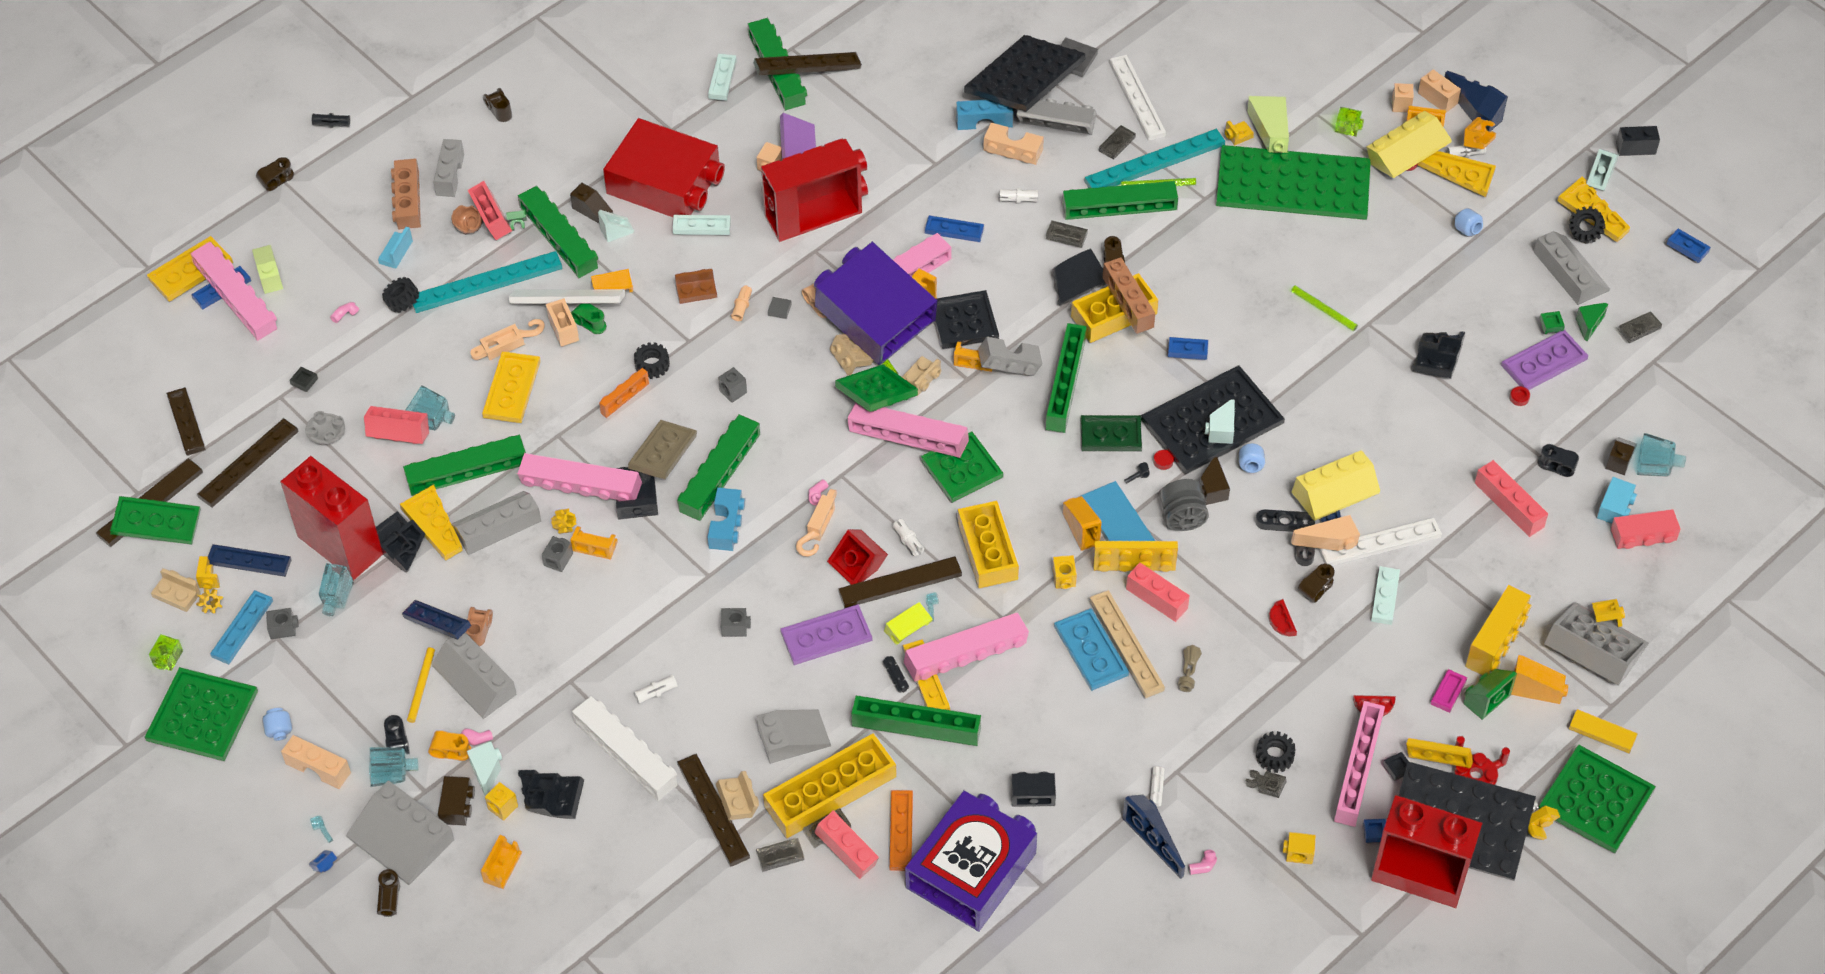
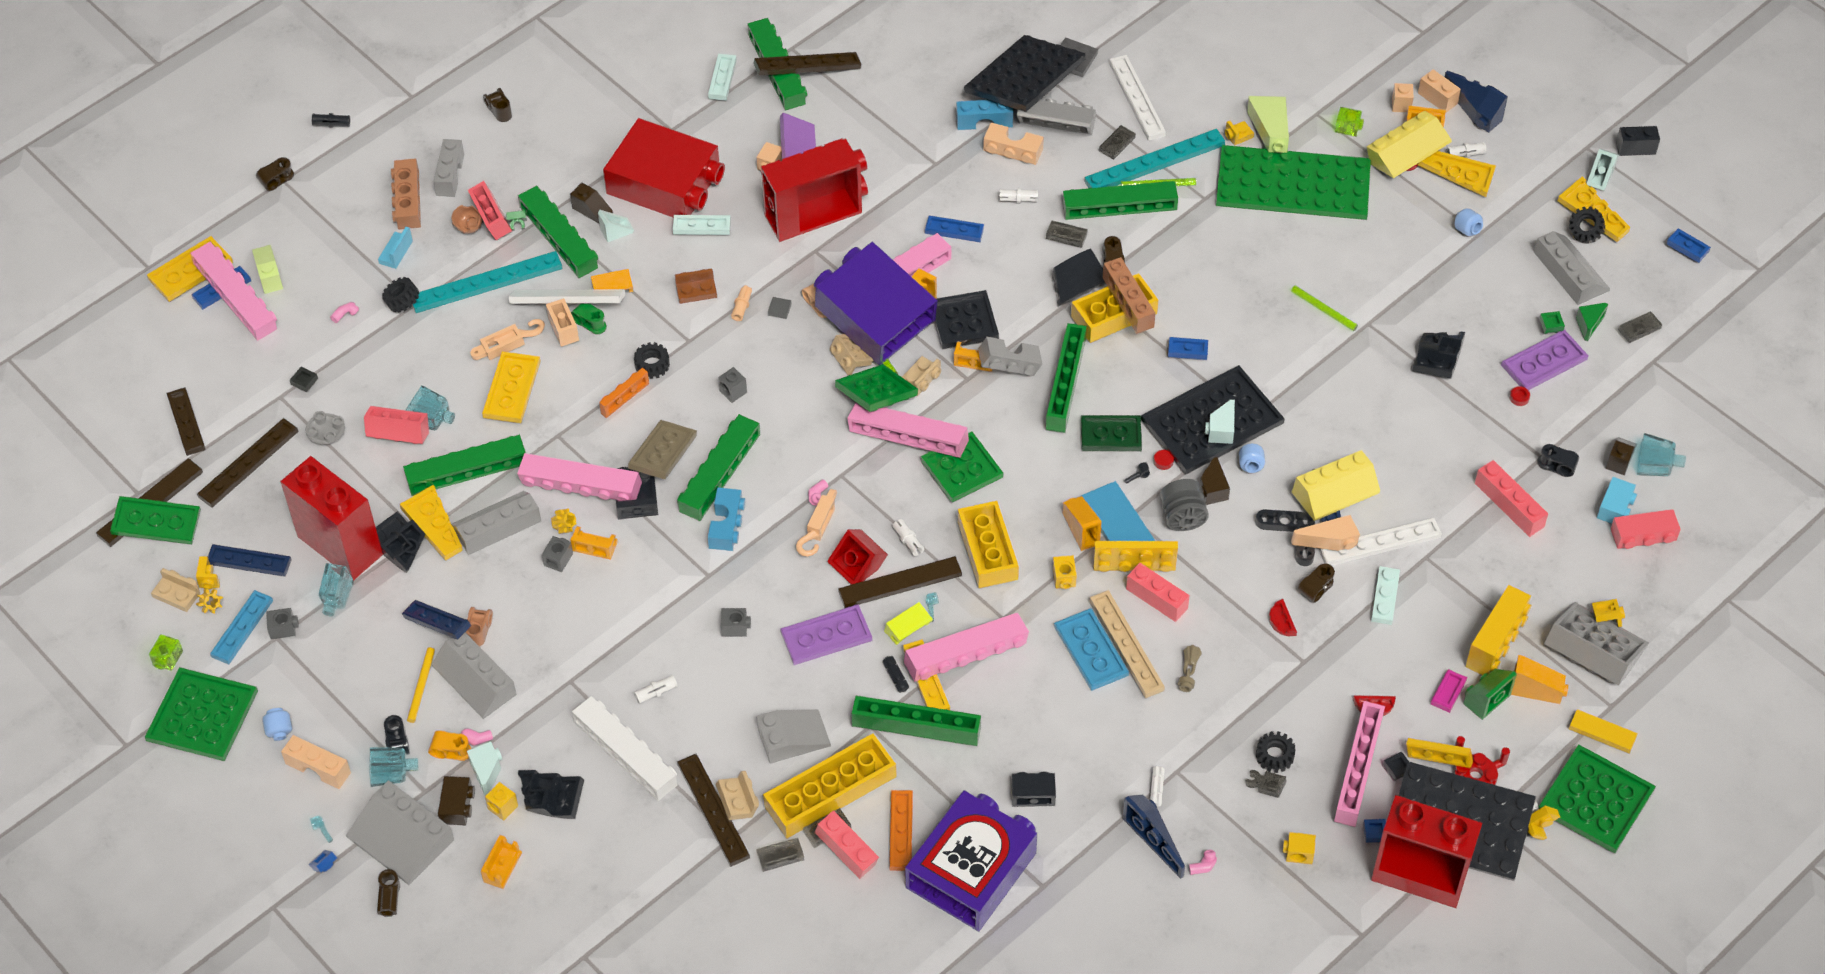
light orange hinge [1464,117,1496,149] -> none

